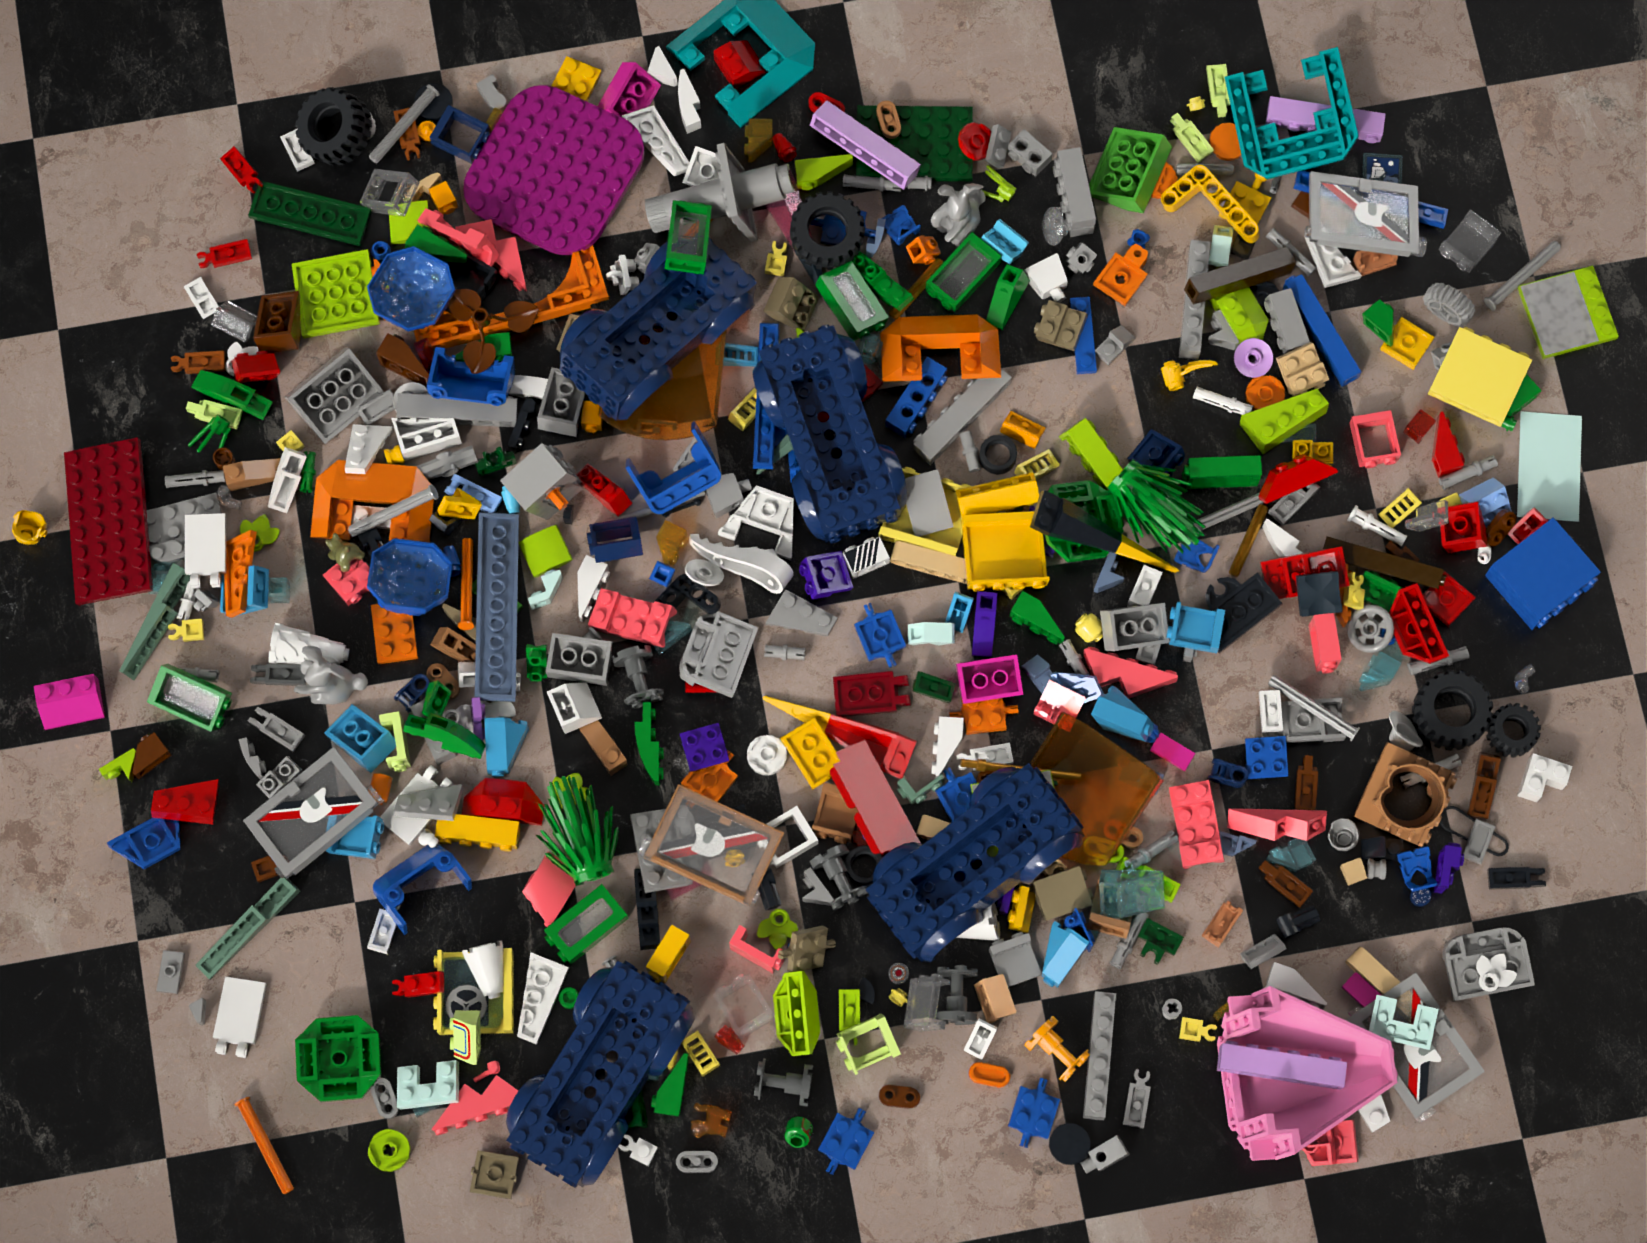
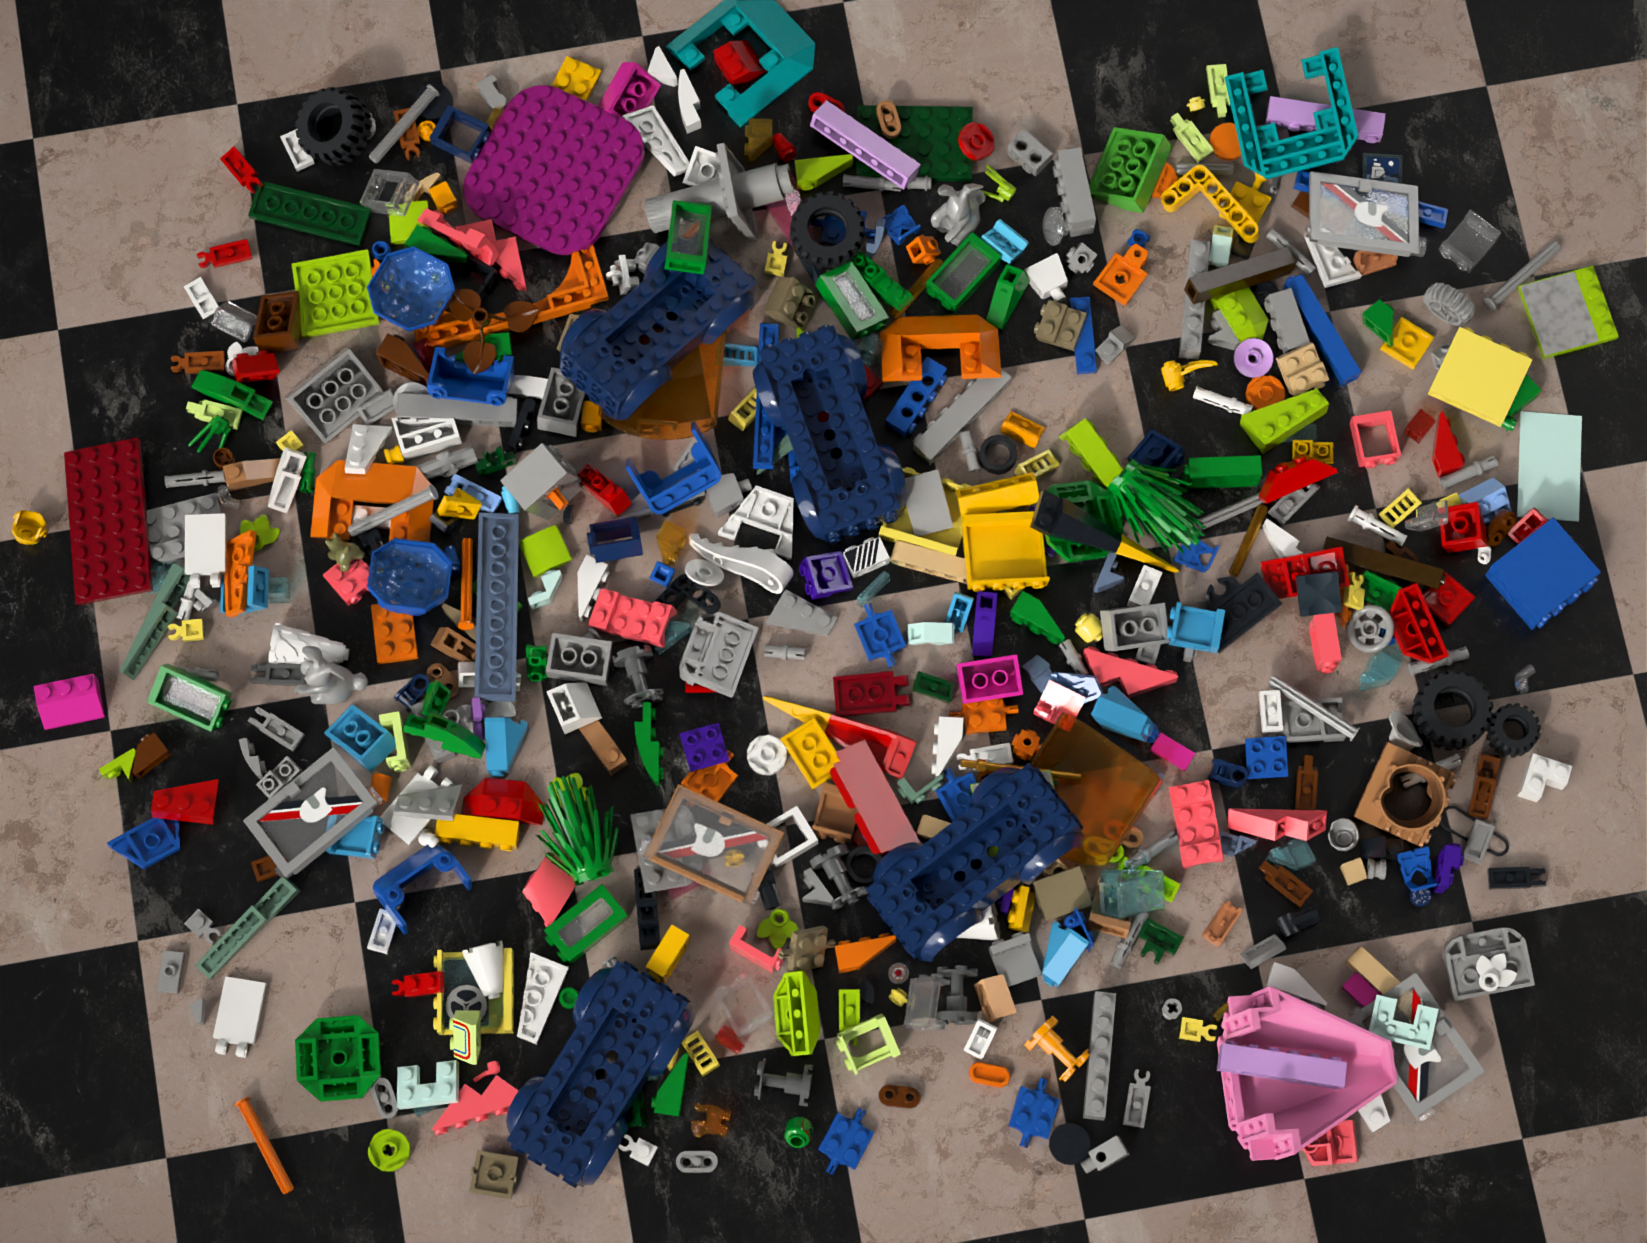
light grey plate [985,124,1012,168] -> none
none -> light grey plate [184,909,222,945]
none -> orange slope [835,933,896,973]
none -> clear light blue tile [857,571,890,608]
none -> orange brick [1011,729,1042,761]

